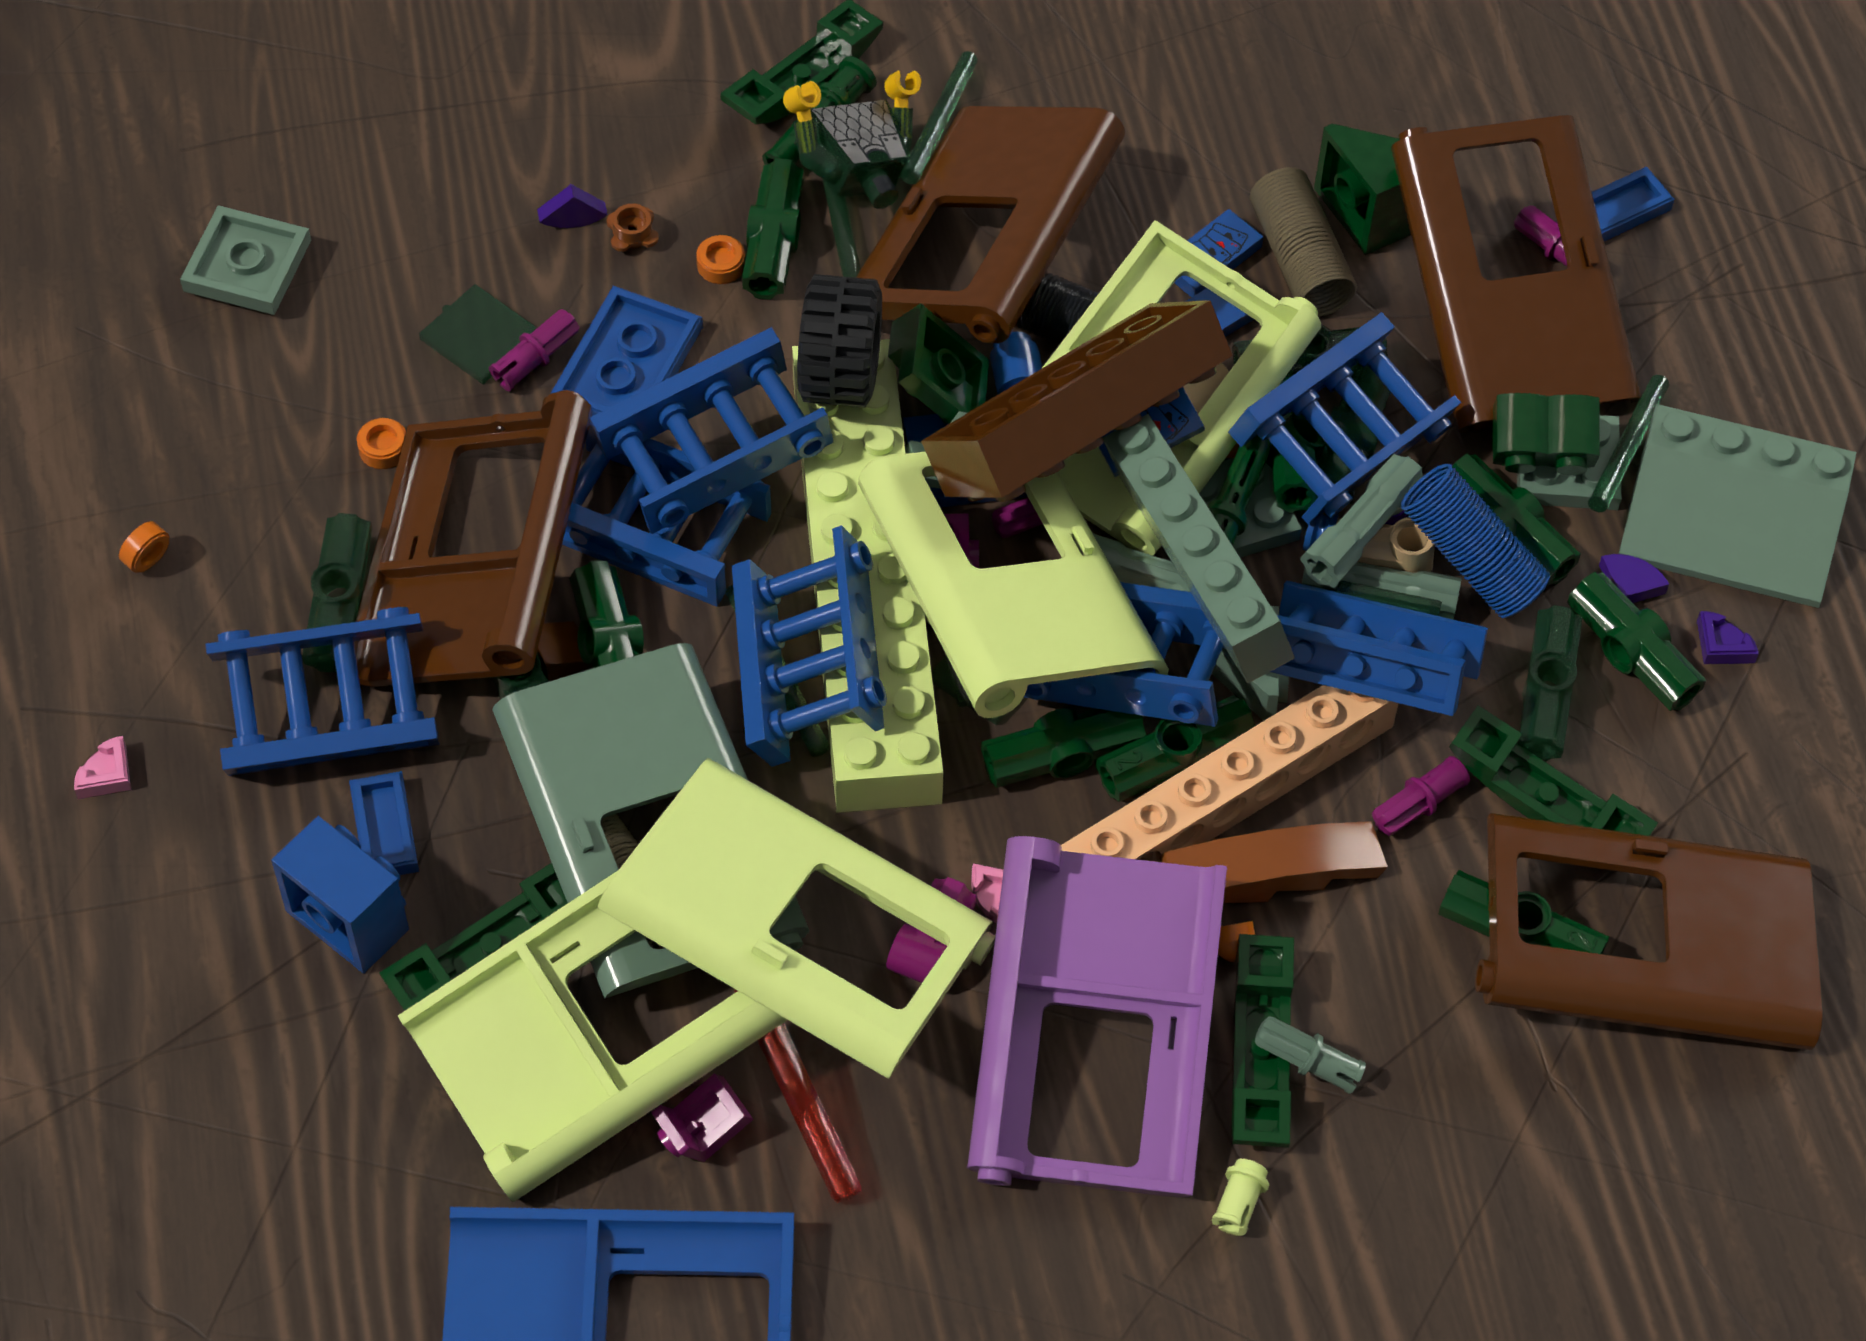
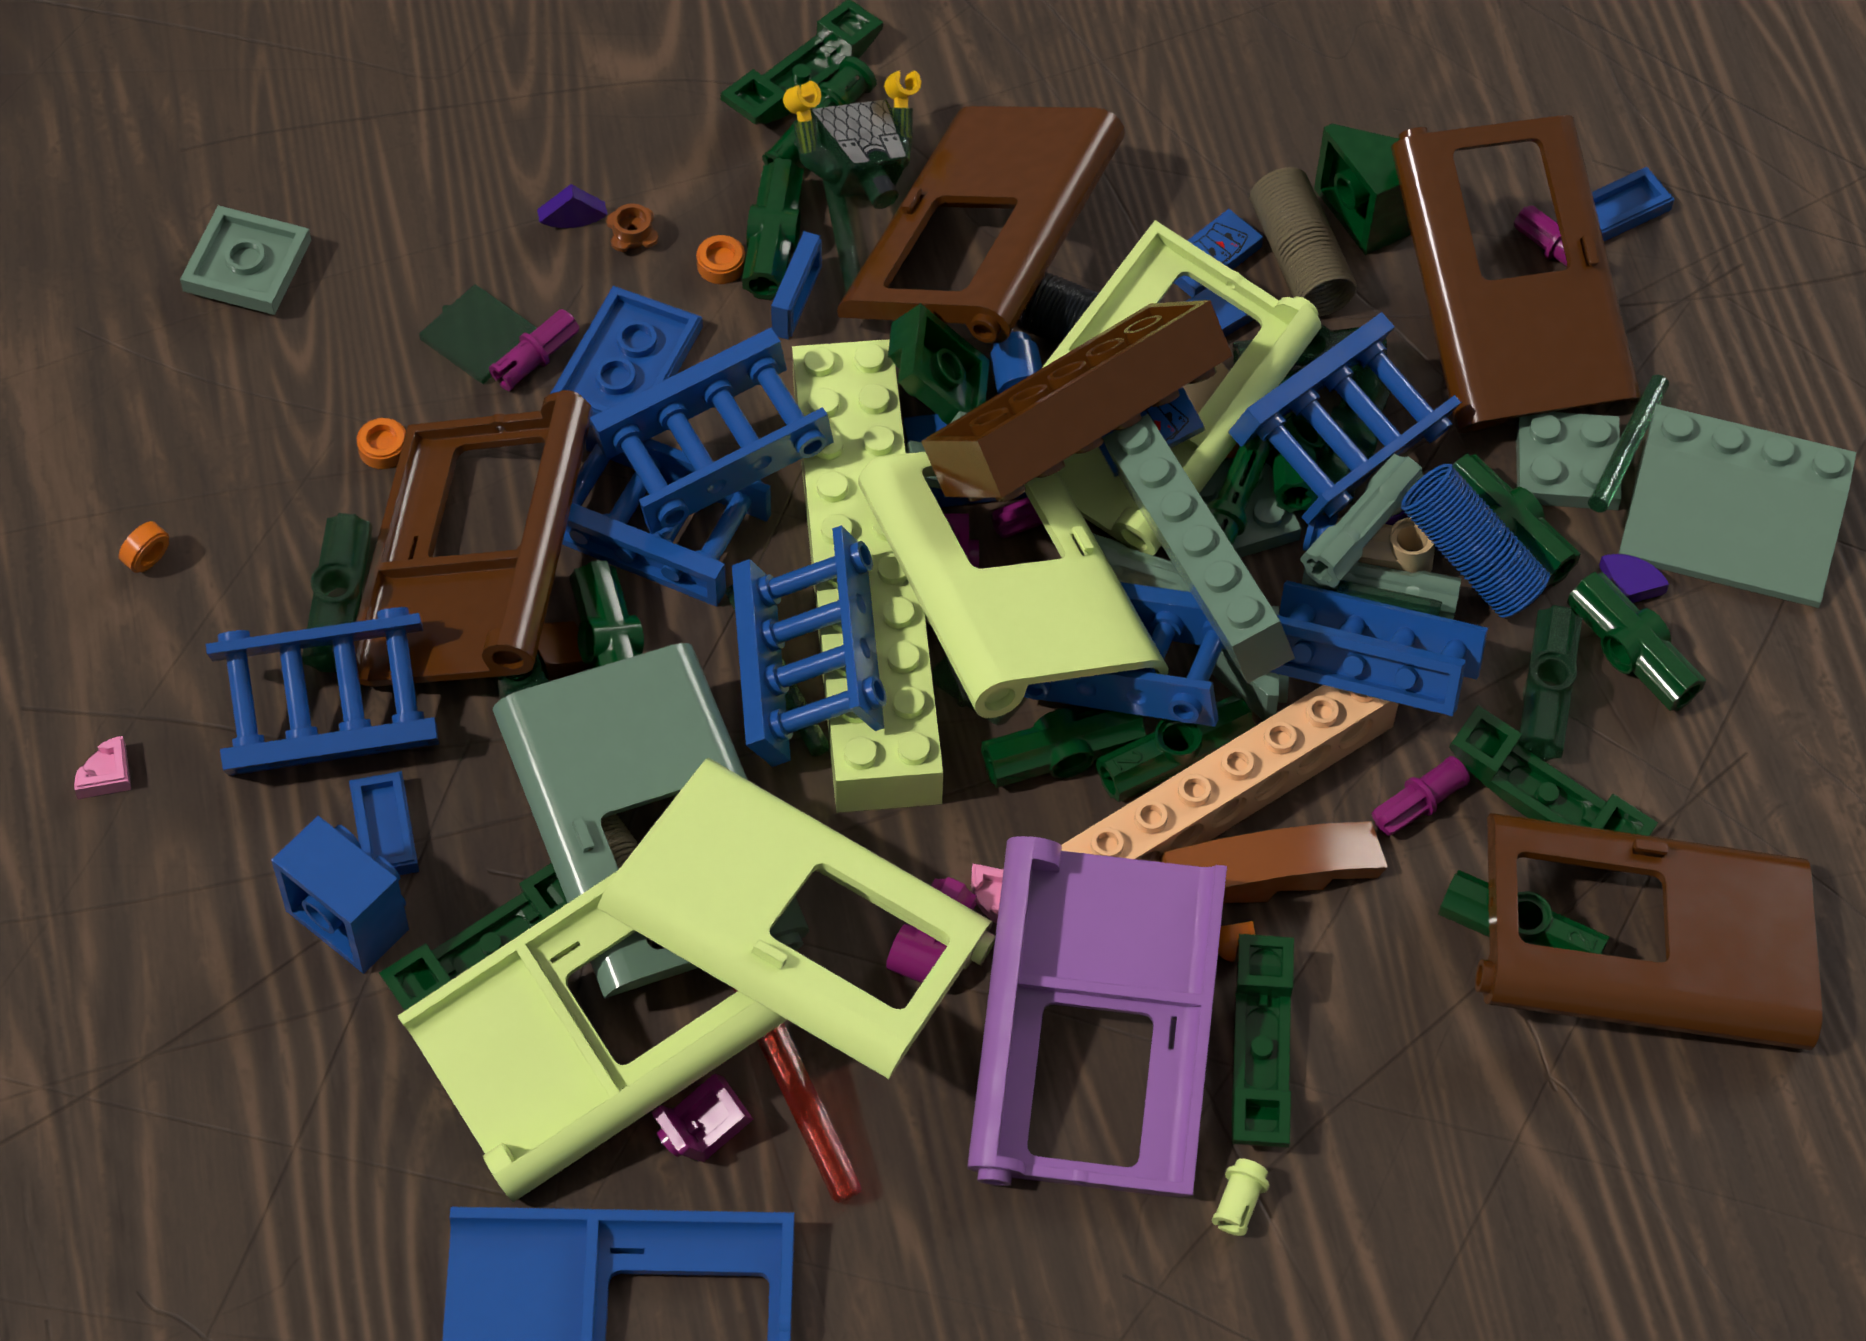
black tyre [797,274,882,408] -> none
clear green bar [901,51,978,184] -> none
sand green axle [1255,1016,1366,1094] -> none
dark green brick [1493,393,1600,475] -> none
dark purple tile [1697,611,1759,664] -> none
none -> blue tile [771,231,822,340]

